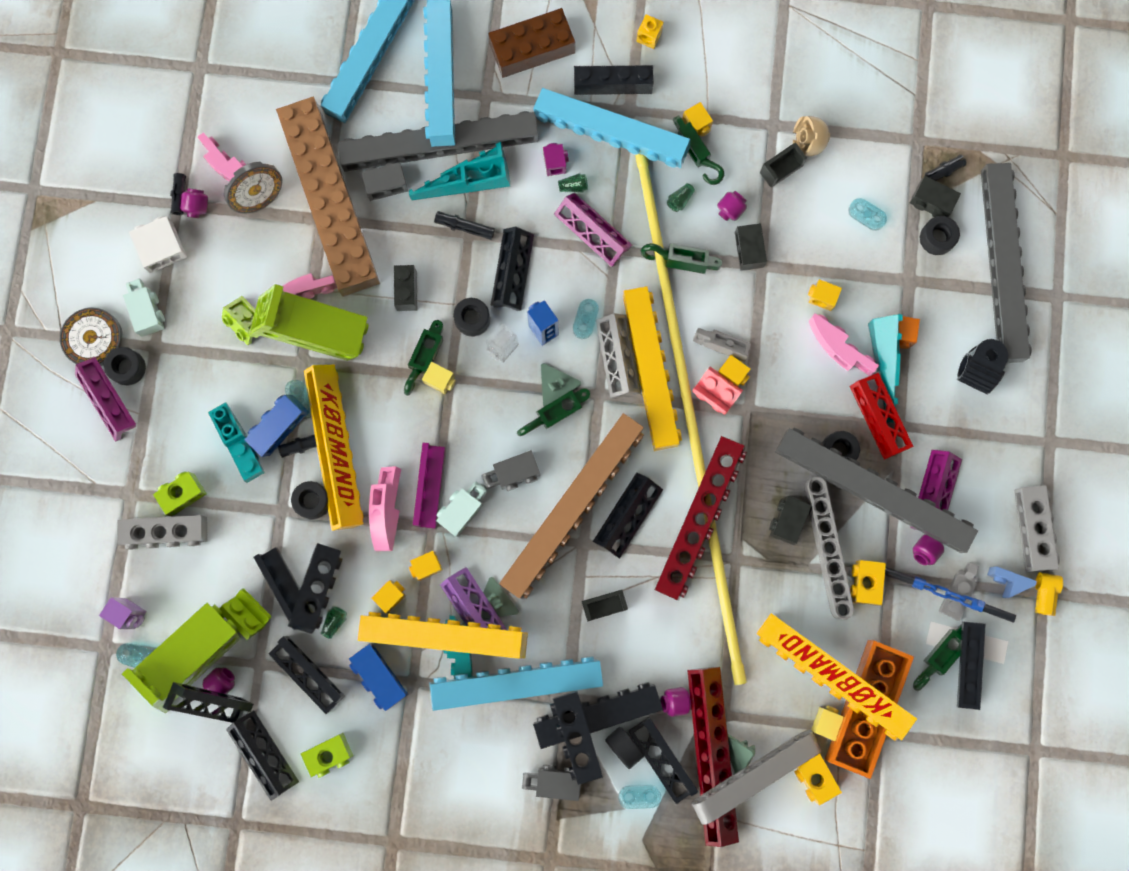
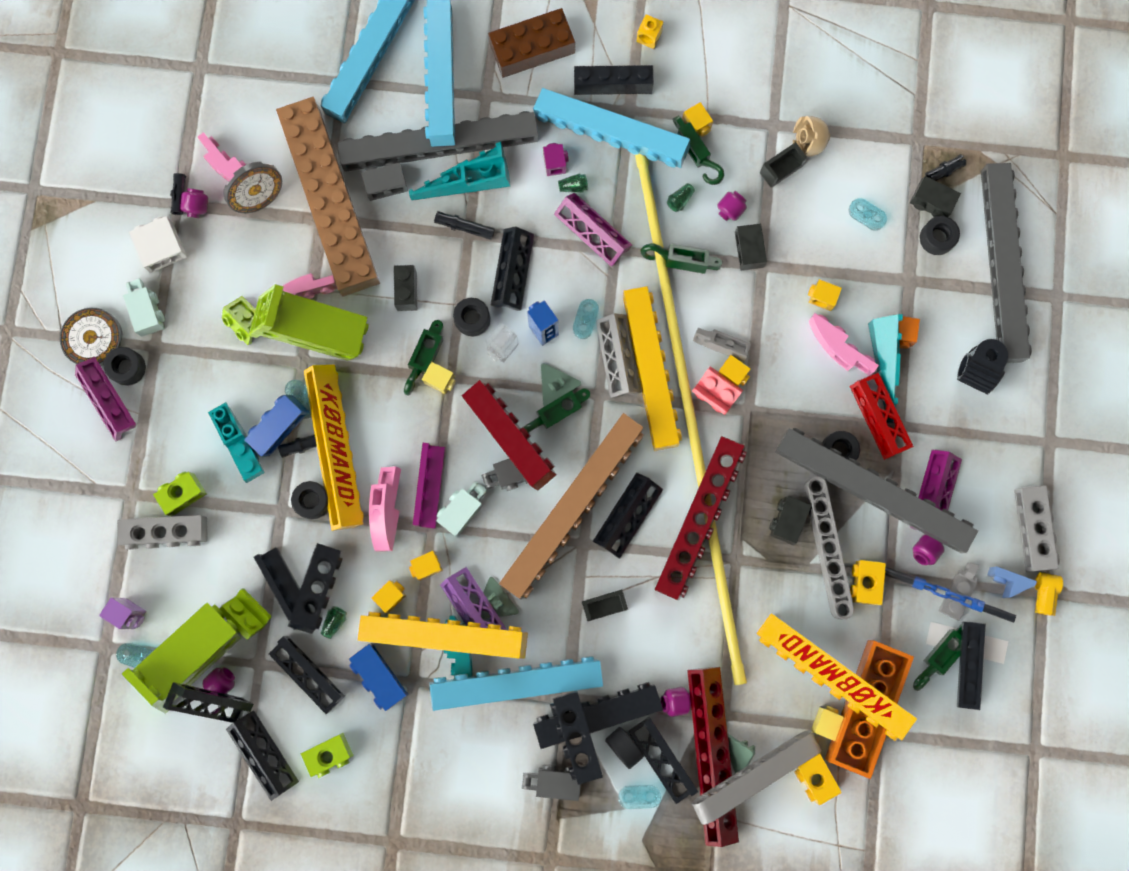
none -> dark red brick [461,380,557,491]

